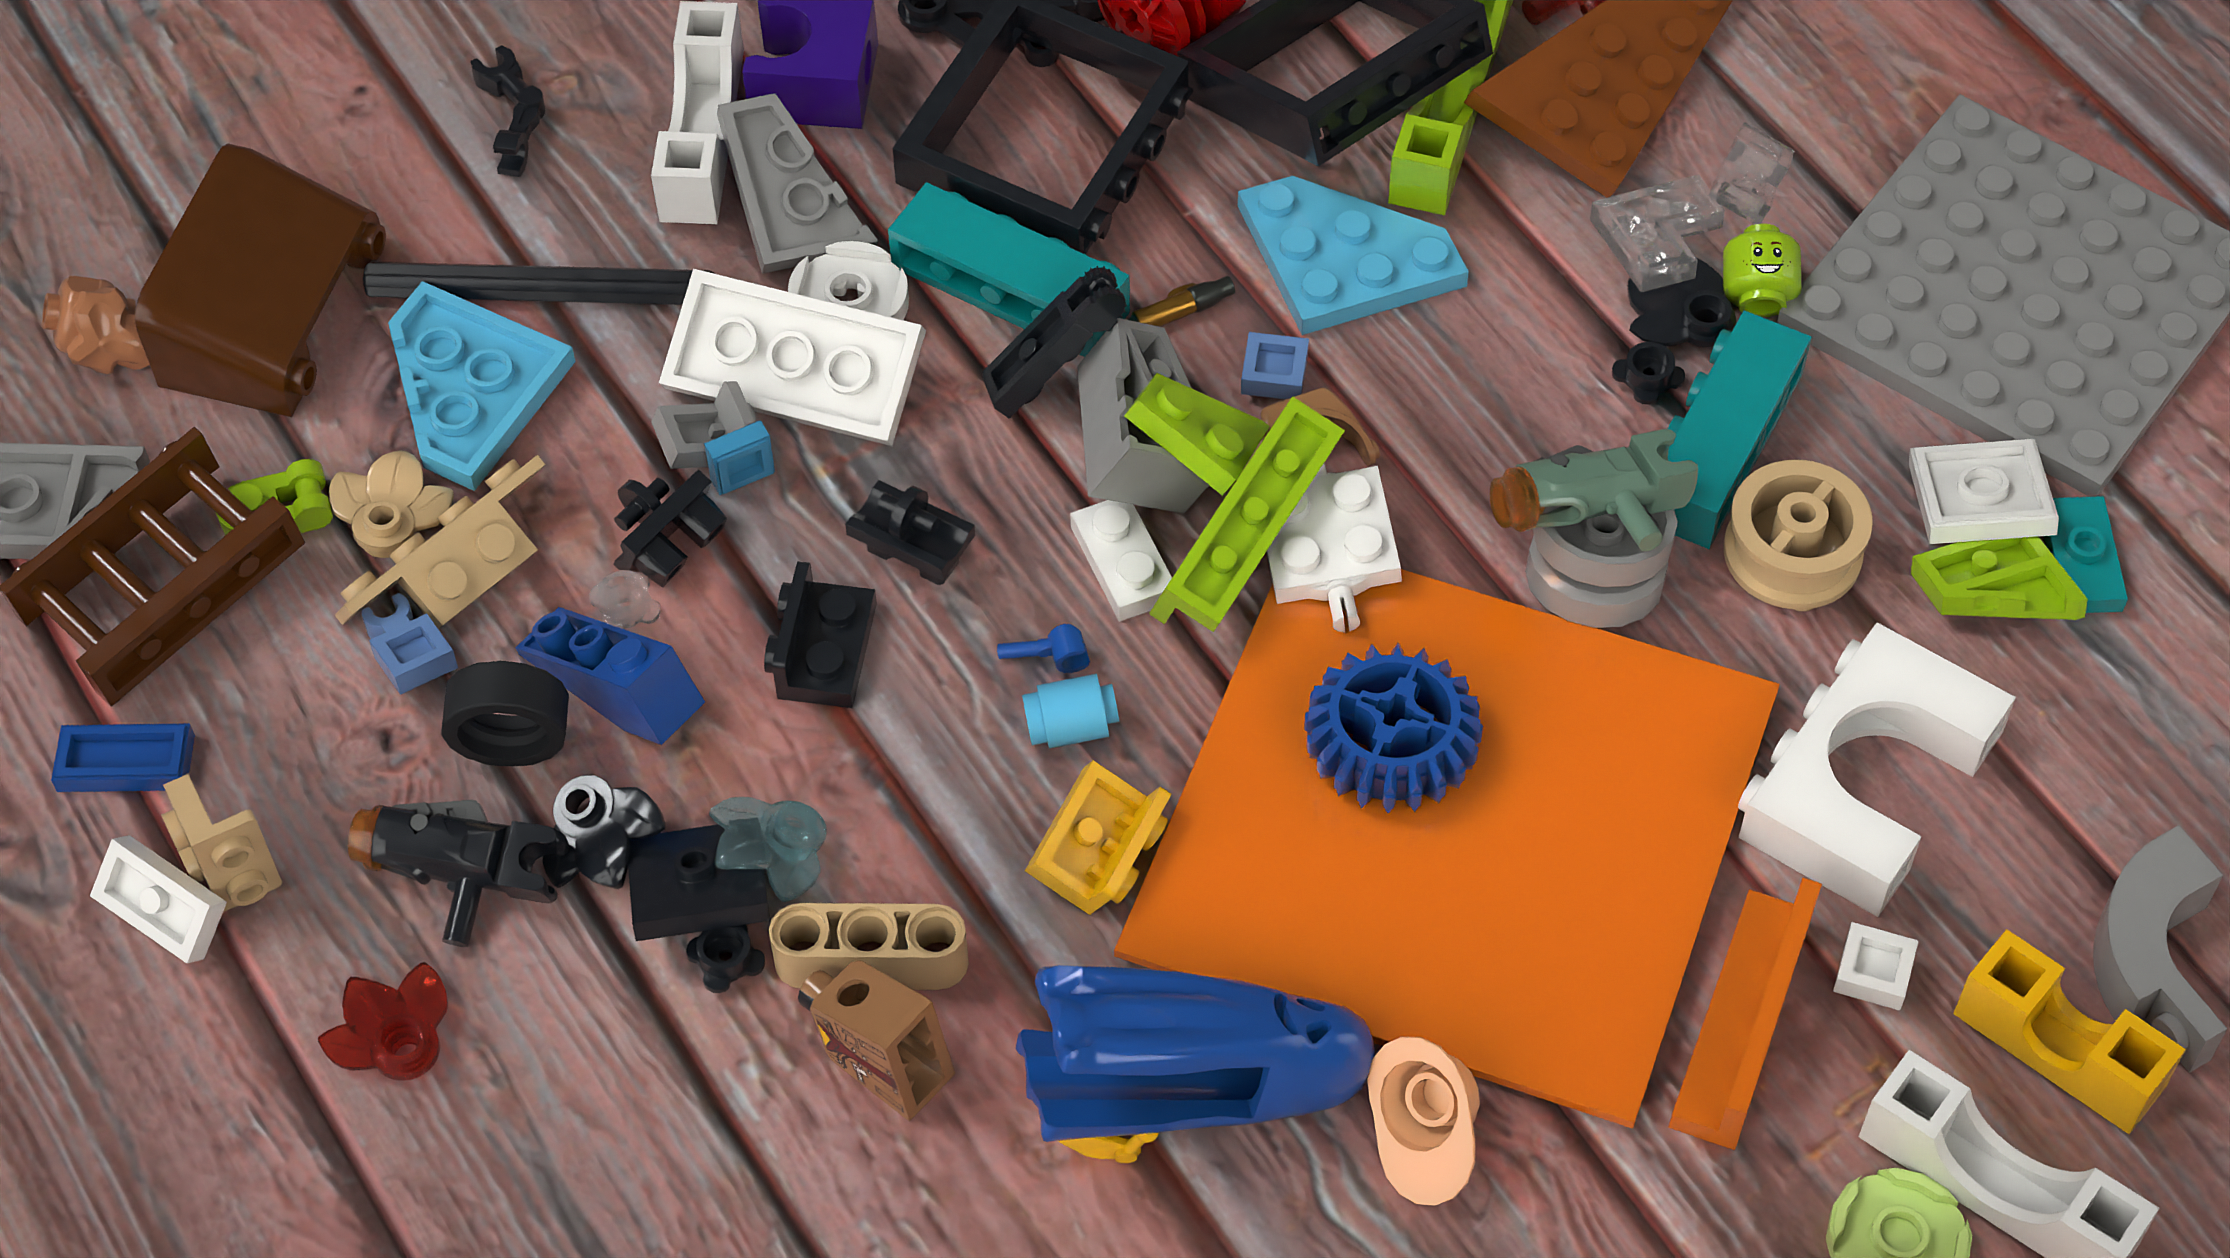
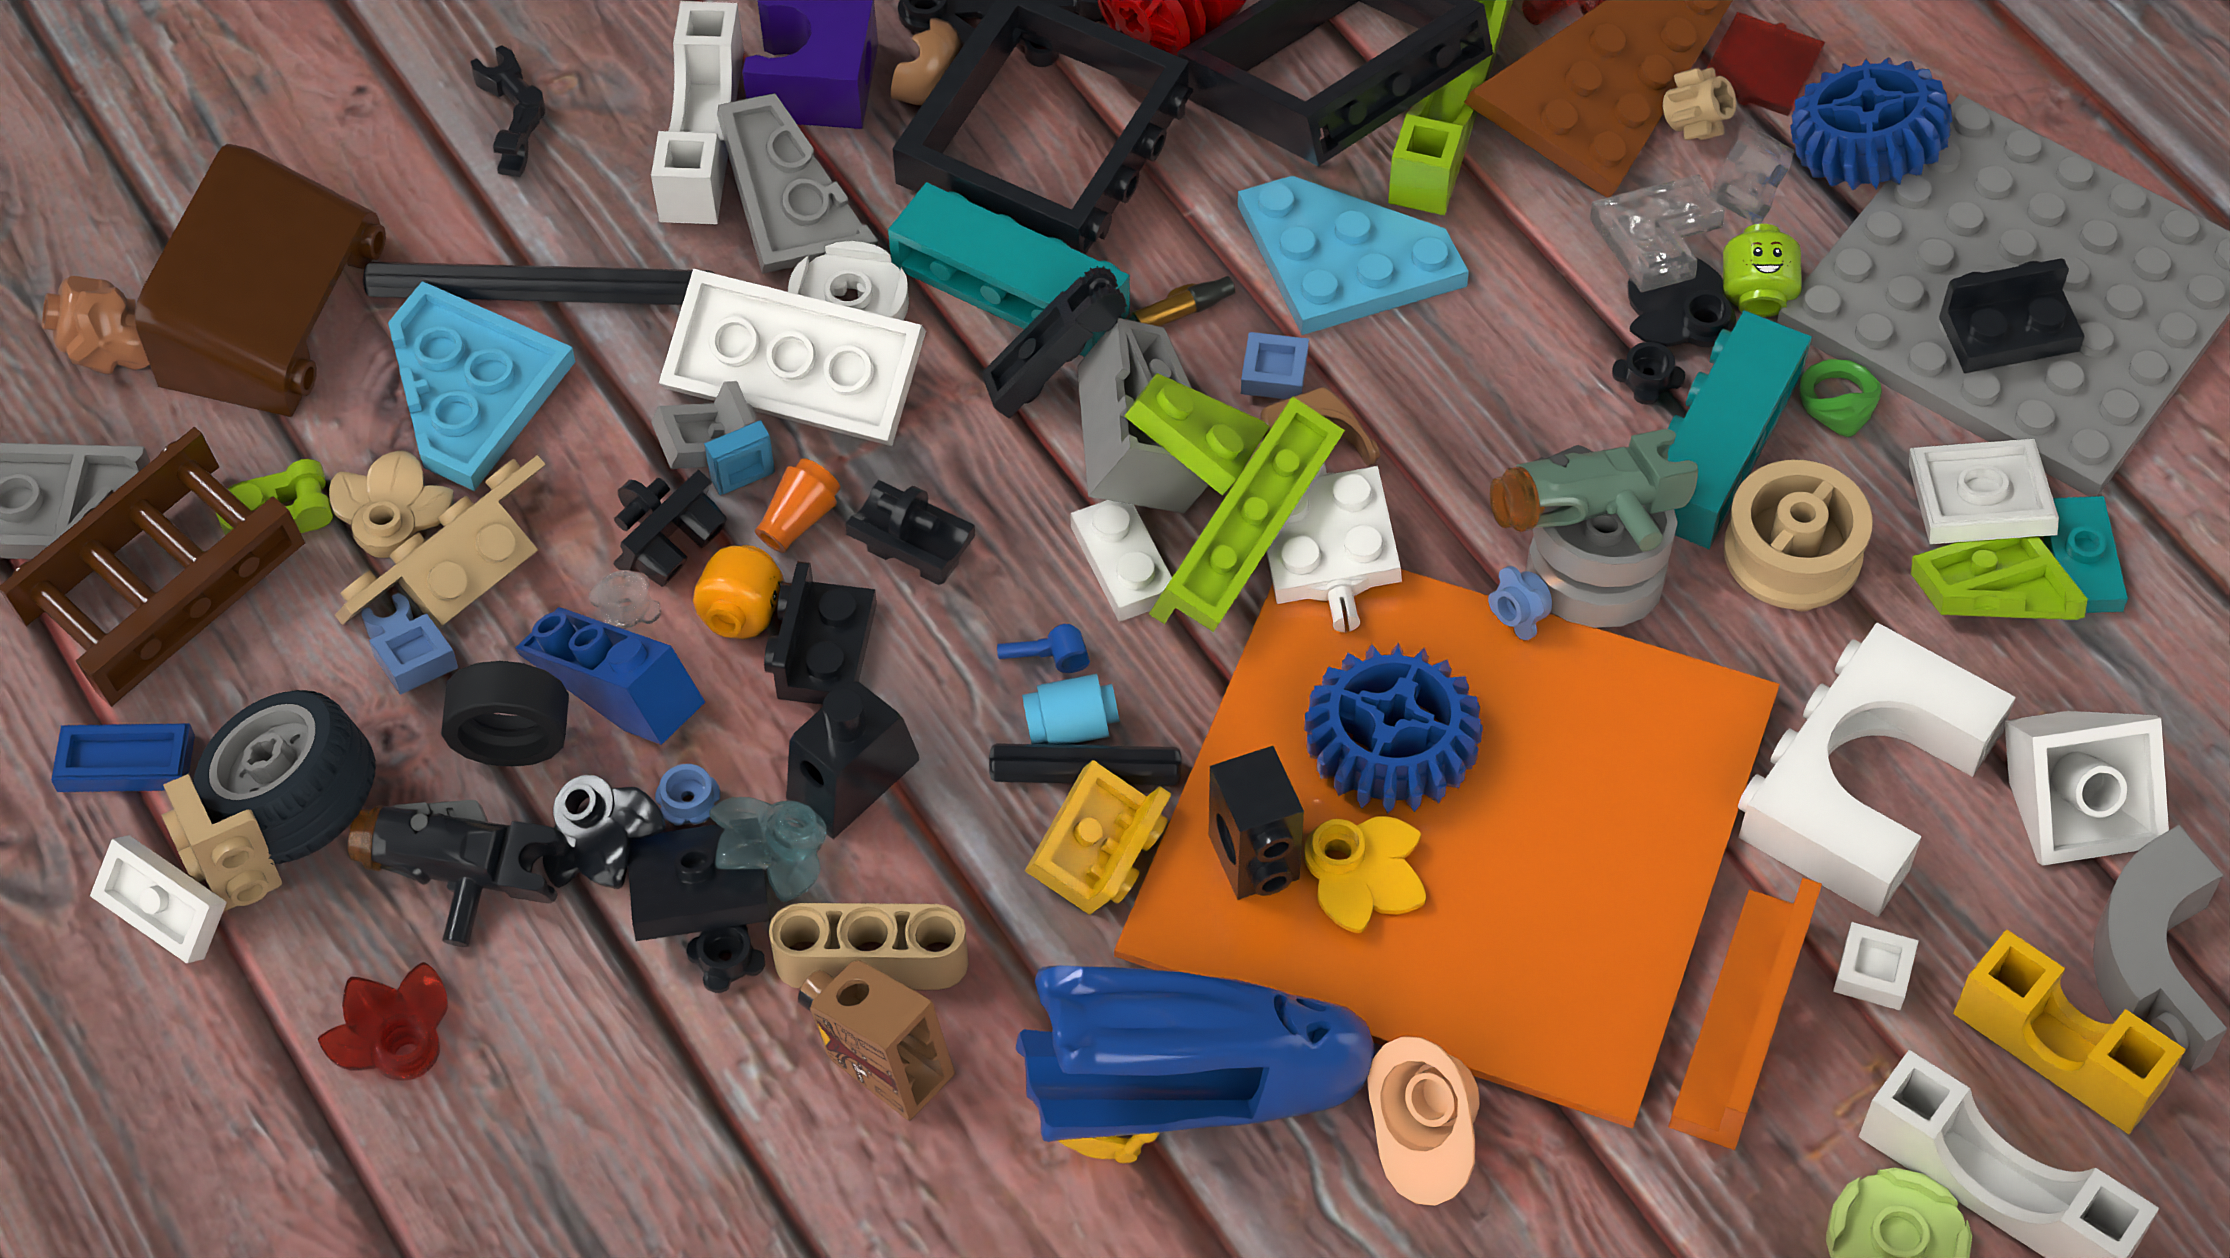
none -> black wheel [193,690,376,865]
none -> medium blue plate [655,764,720,826]
none -> light orange head [692,545,785,639]
none -> orange cone [755,458,841,553]
none -> black torso [786,681,919,840]
none -> medium nougat hair [891,18,964,106]
none -> black axle [989,743,1182,785]
none -> black brick [1208,746,1304,900]
none -> yellow plate [1304,816,1426,933]
none -> medium blue plate [1488,566,1552,640]
none -> tan gear [1663,67,1736,141]
none -> clear red piece [1706,12,1825,116]
none -> blue gear [1790,57,1953,191]
none -> bright green piece [1799,359,1882,438]
none -> black bracket [1939,258,2085,373]
none -> white slope [2004,711,2169,866]

